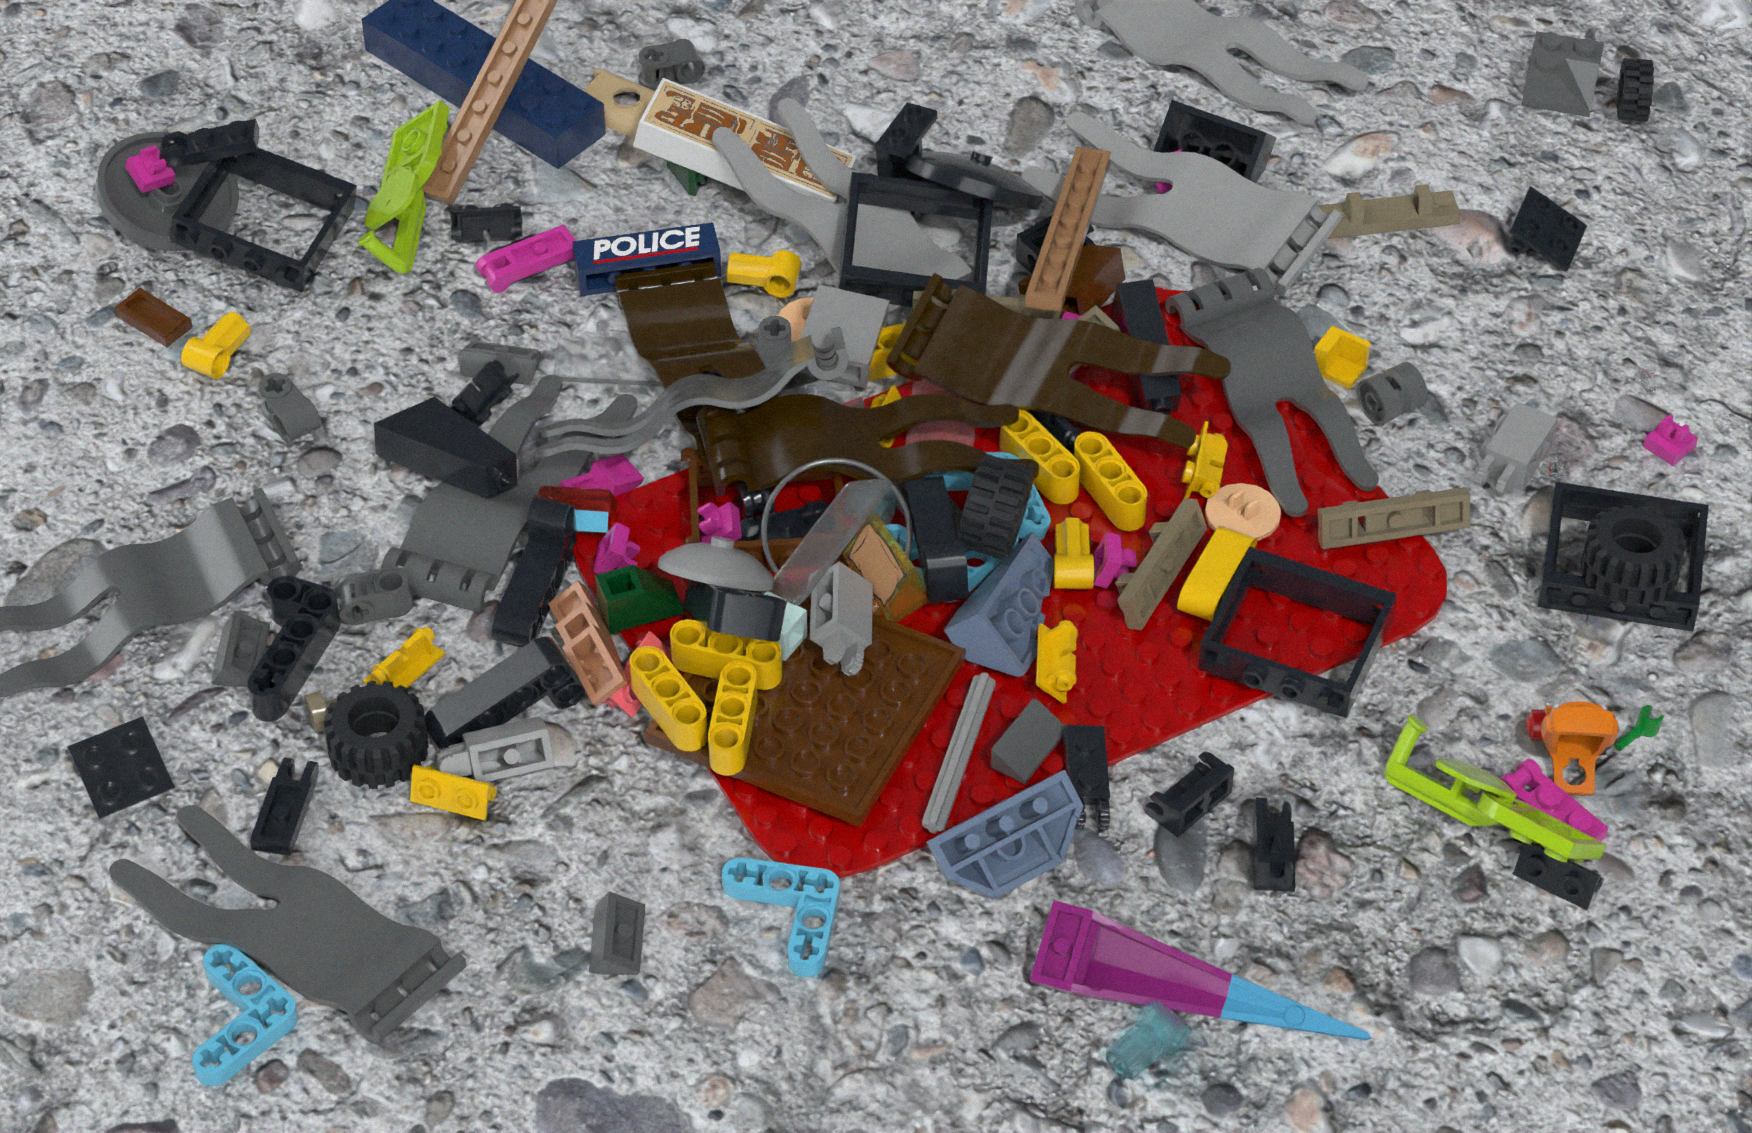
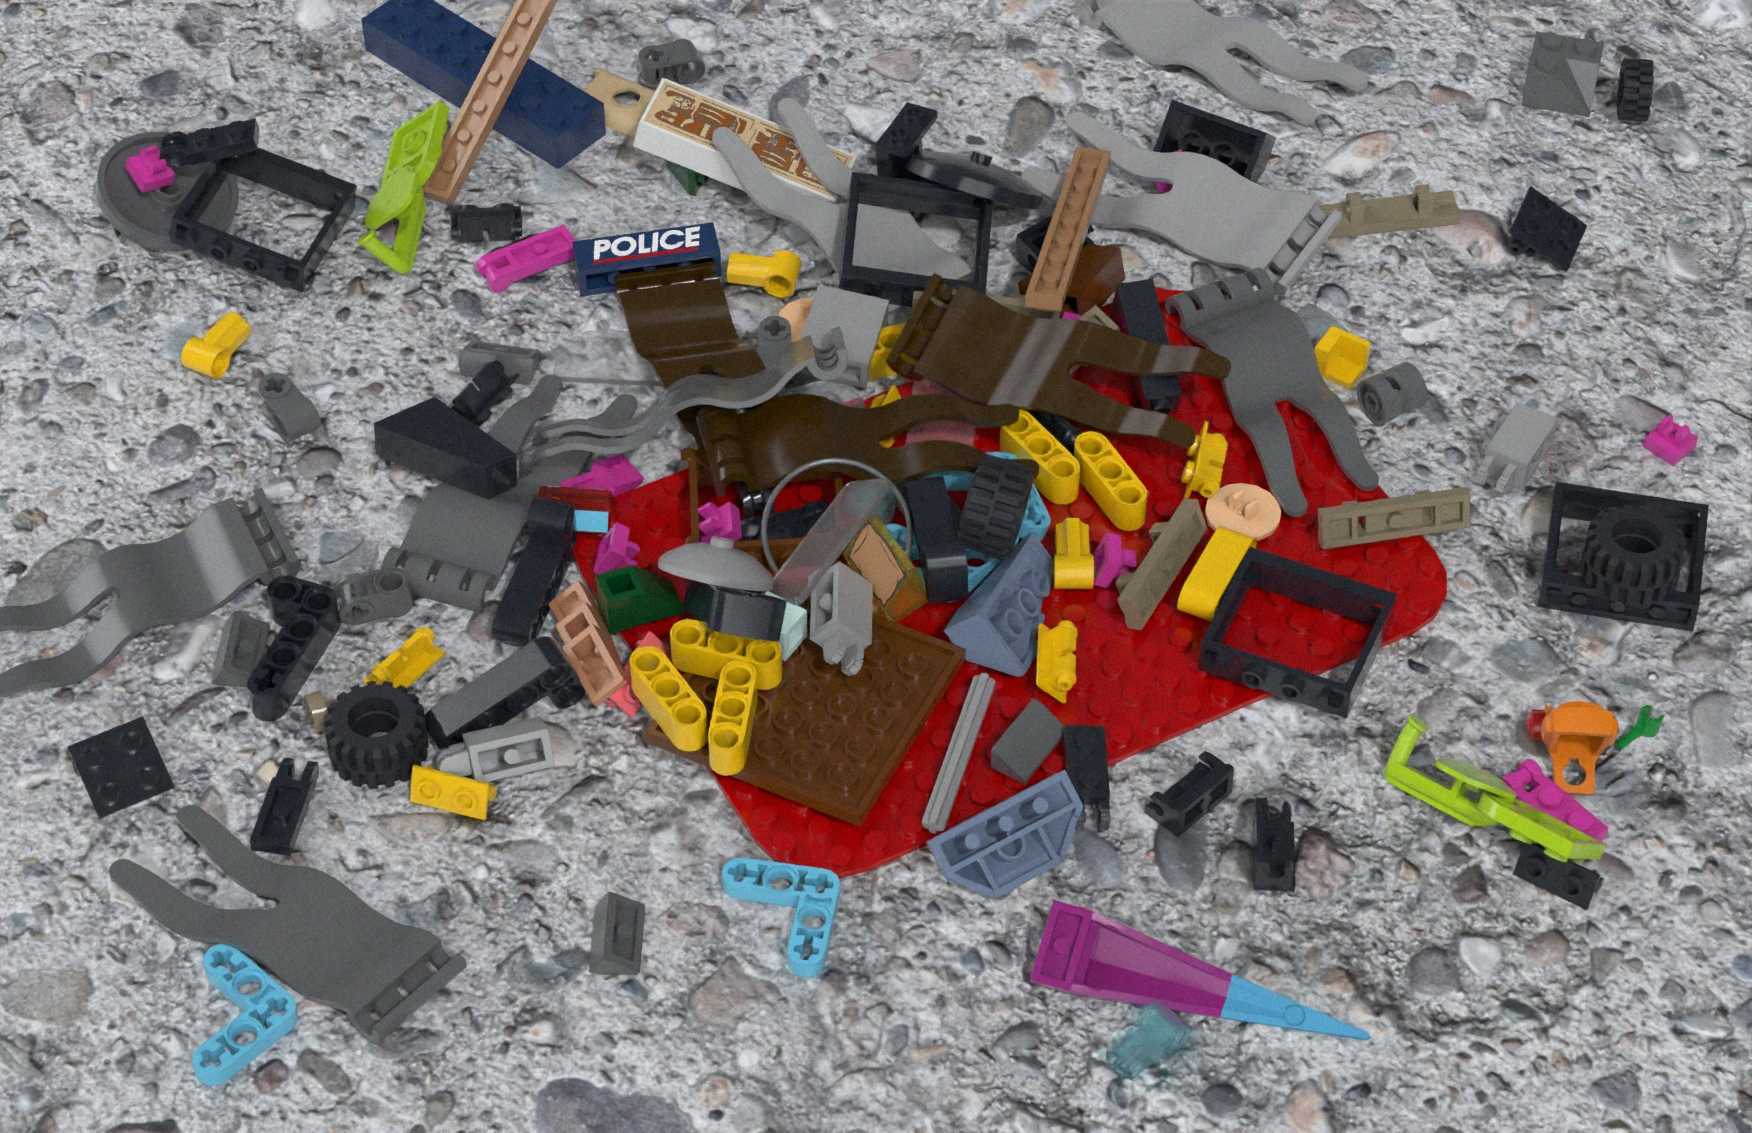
reddish brown tile [114,288,193,347] -> none

